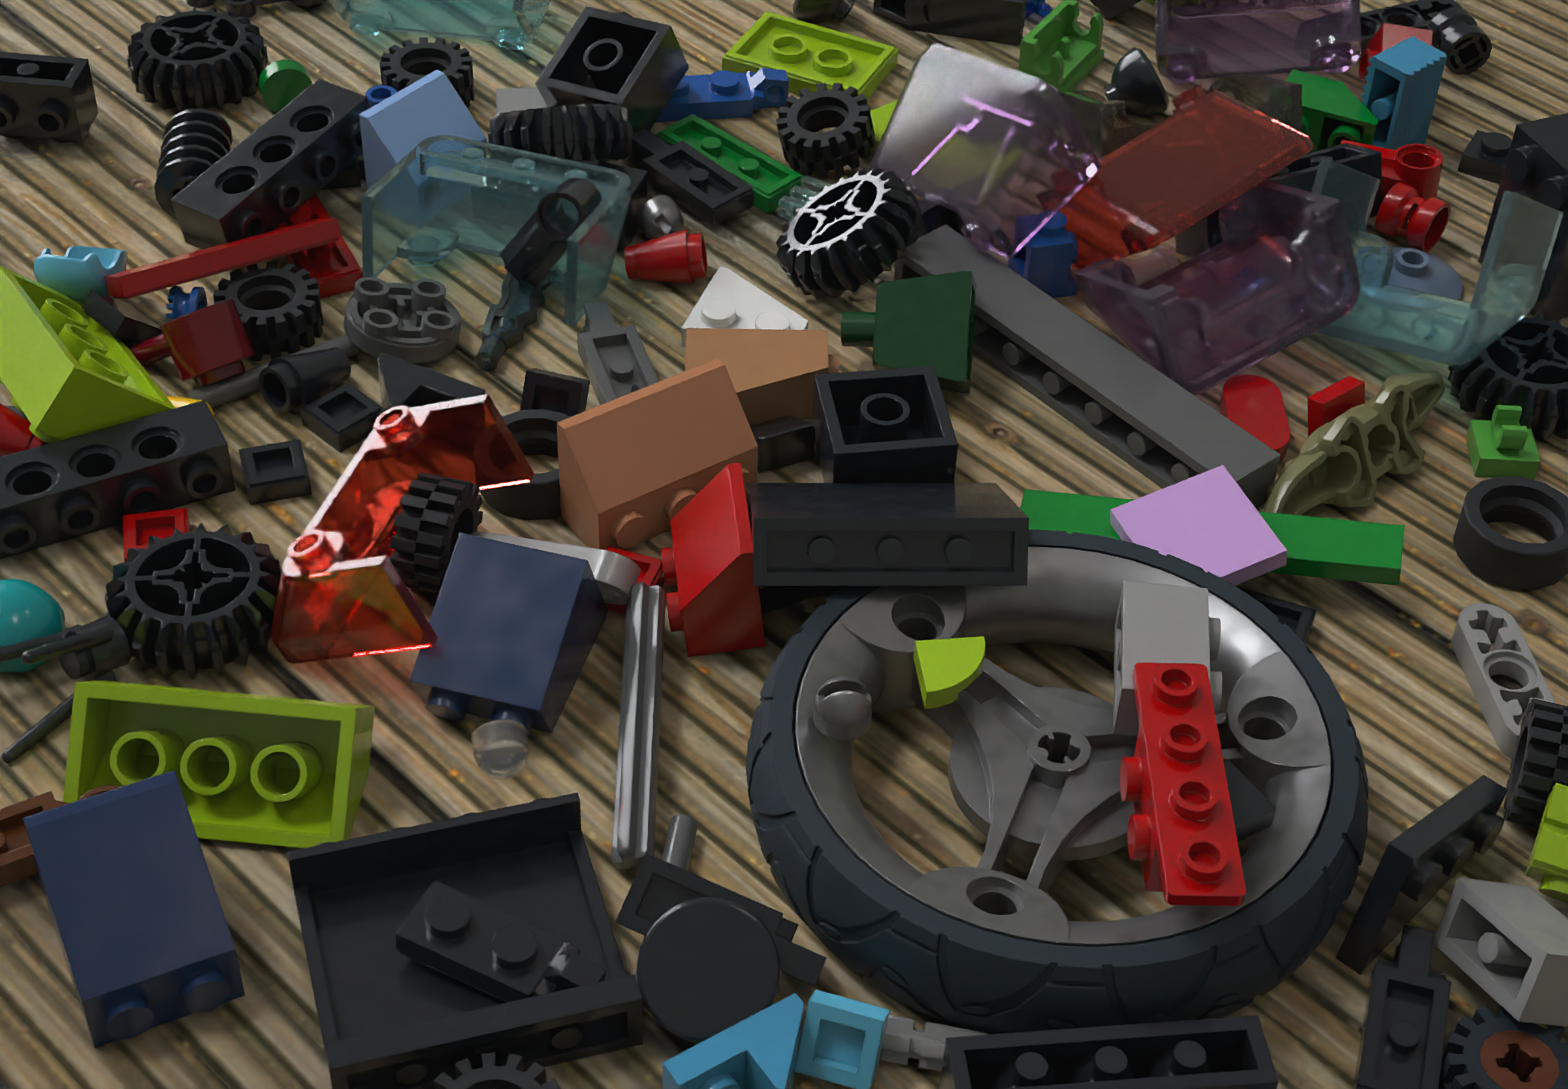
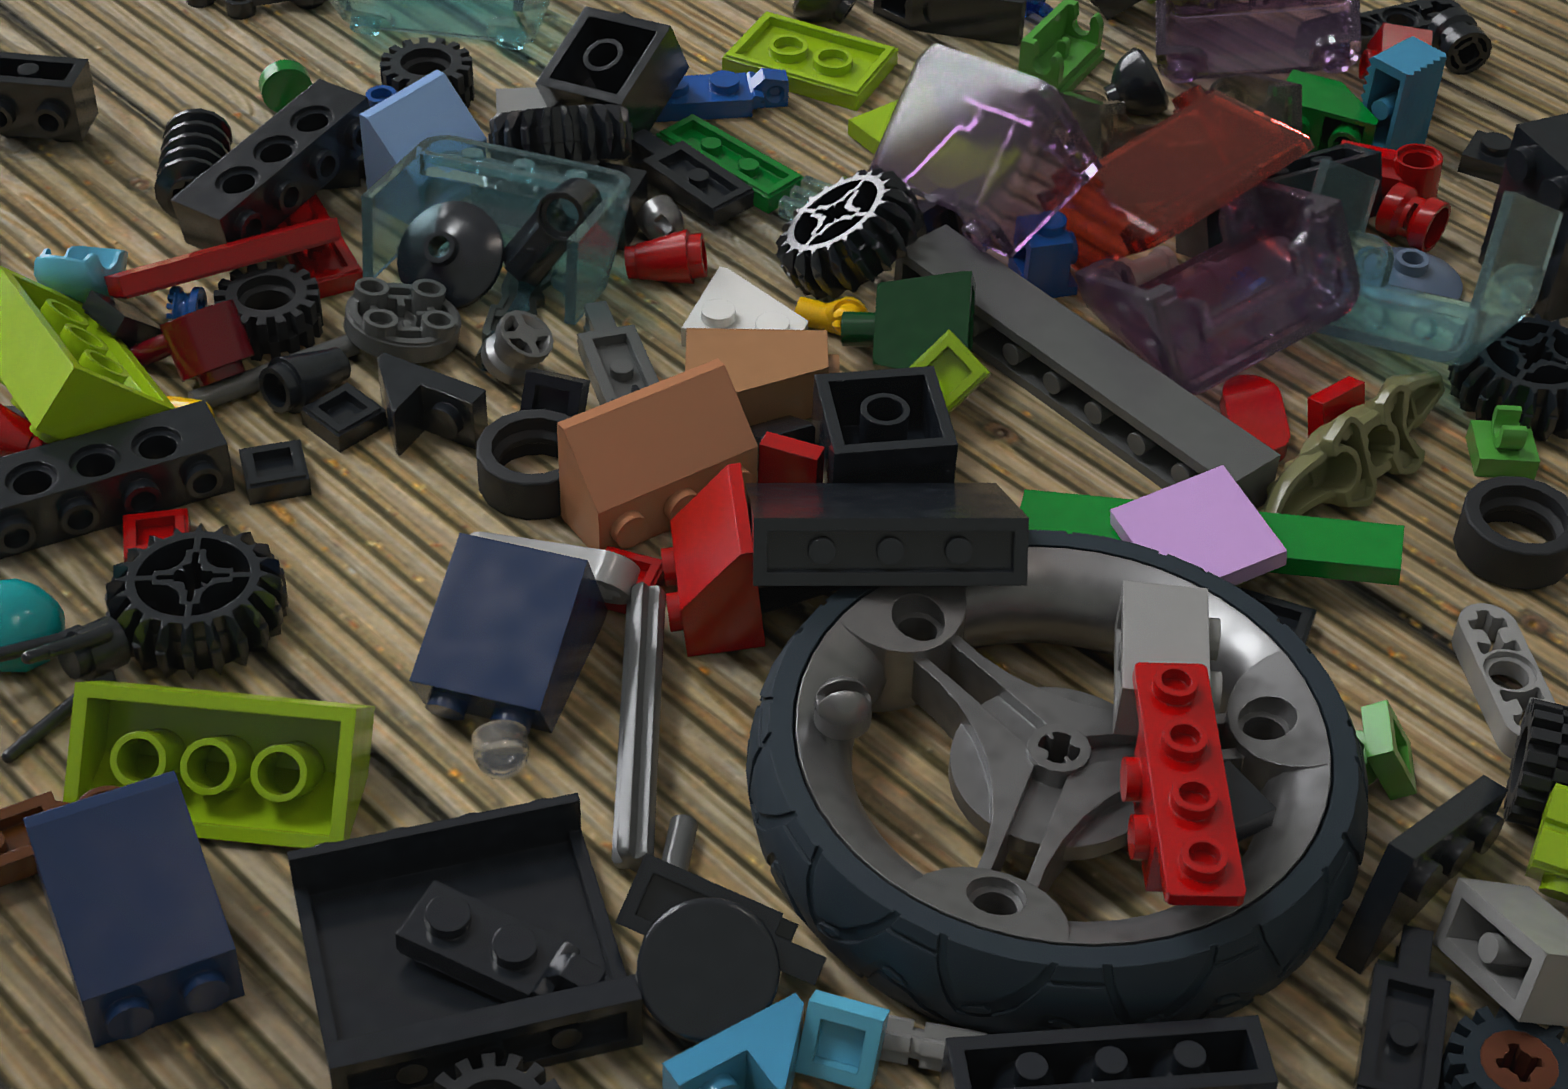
black gear [127,7,268,112] -> none
clear red windscreen [270,394,535,664] -> none
black tyre [389,473,483,595] -> none
black tyre [776,83,875,178] -> none
lime tile [913,636,985,709] -> none
none -> black dish [397,201,504,310]
none -> flat silver wheel [481,310,554,385]
none -> red tile [758,431,825,483]
none -> yellow arm [795,296,868,336]
none -> lime tile [909,330,992,414]
none -> bright green tile [1355,700,1417,801]

